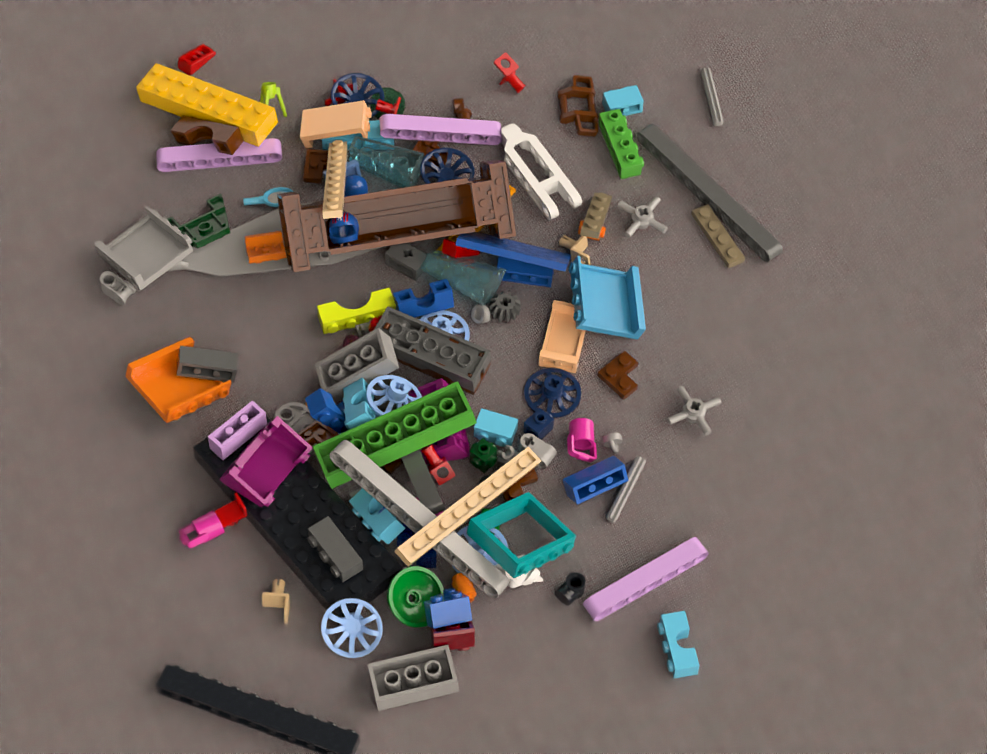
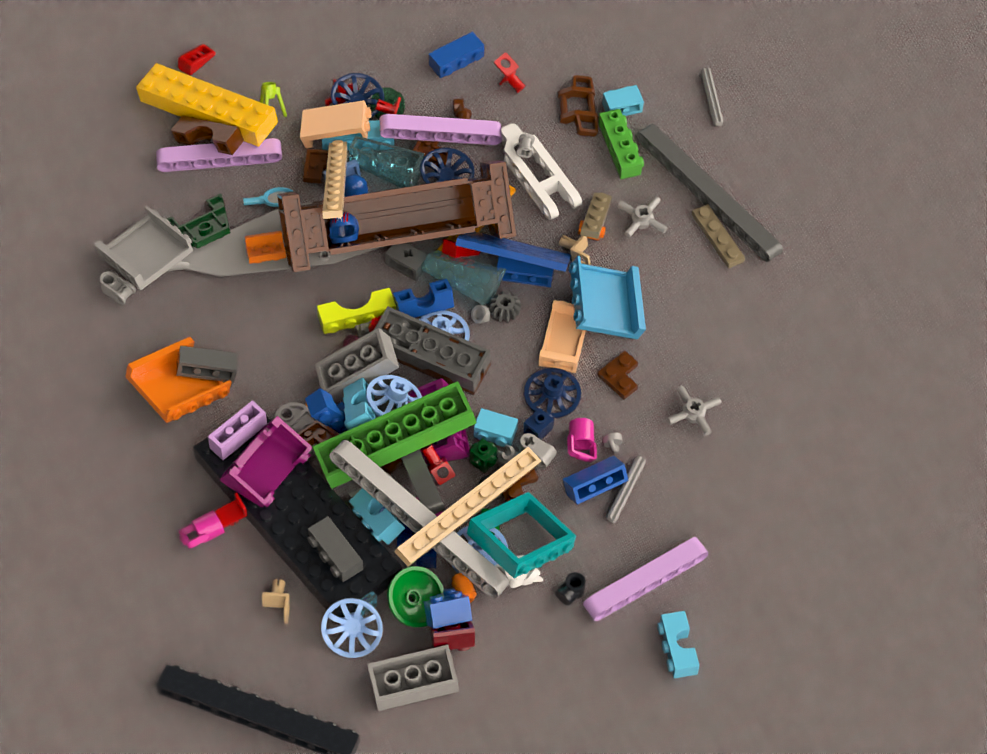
none -> clear light blue tile [357,591,377,616]
none -> blue brick [429,32,484,78]
none -> light grey bush [517,133,535,158]

